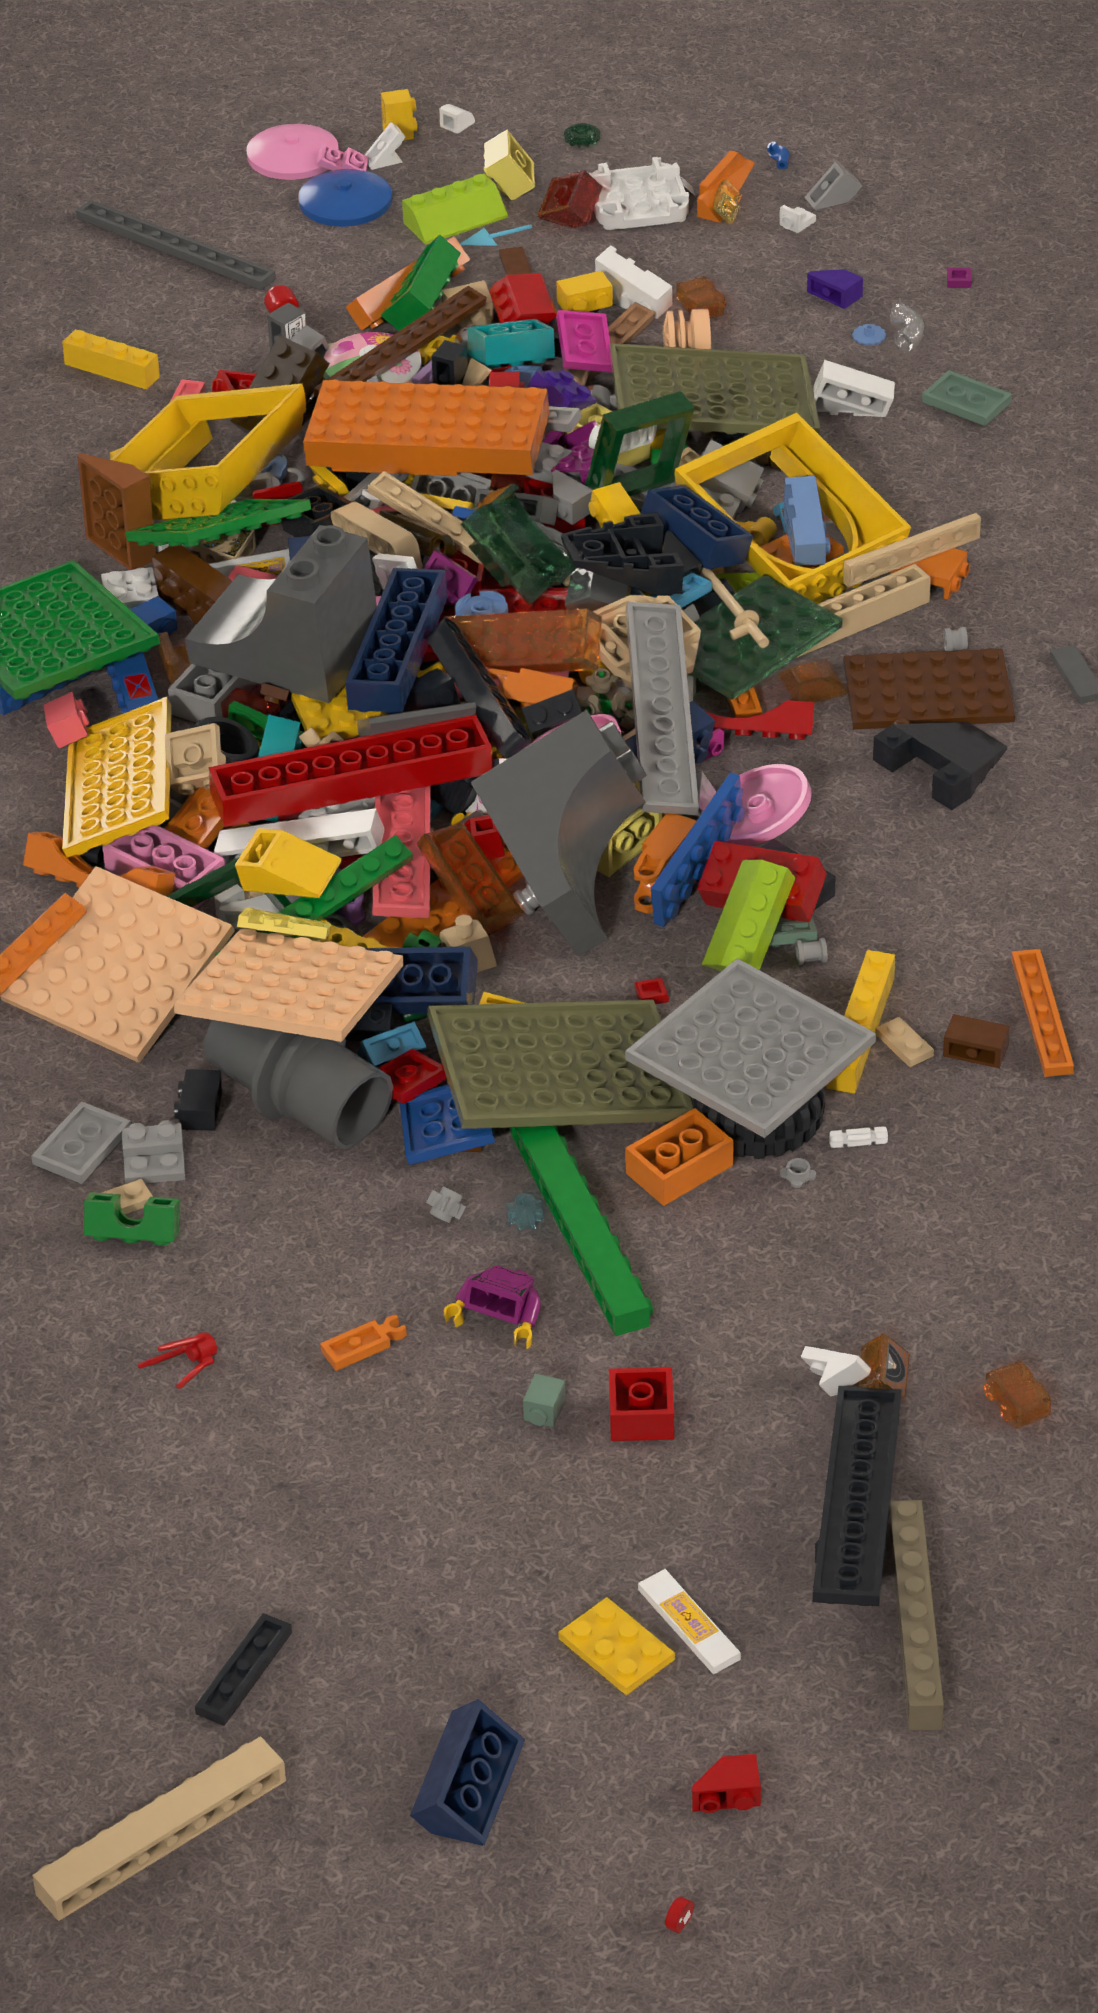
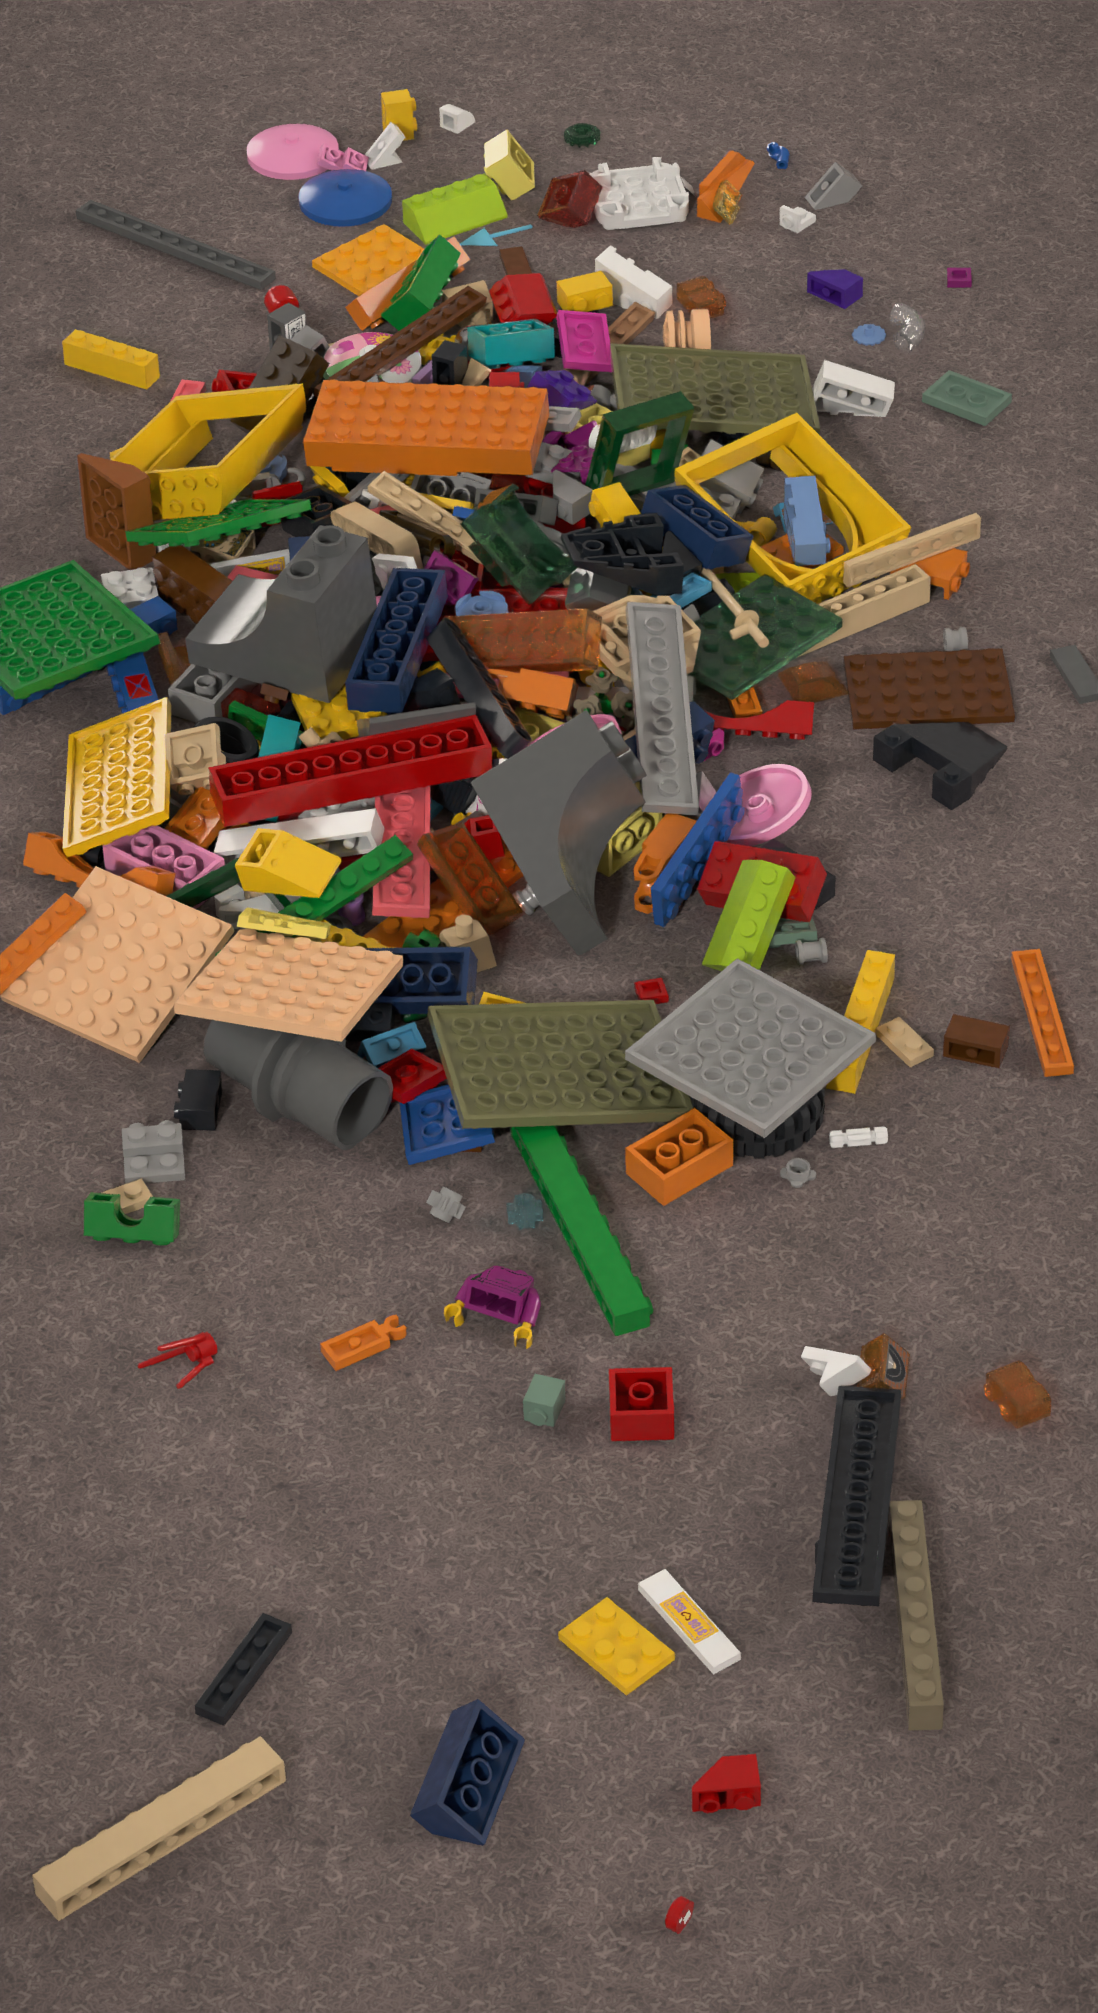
light grey plate [31,1101,131,1184] -> none
coral brick [43,692,90,748] -> none
black brick [522,689,583,740] -> none
none -> light orange plate [312,224,424,296]

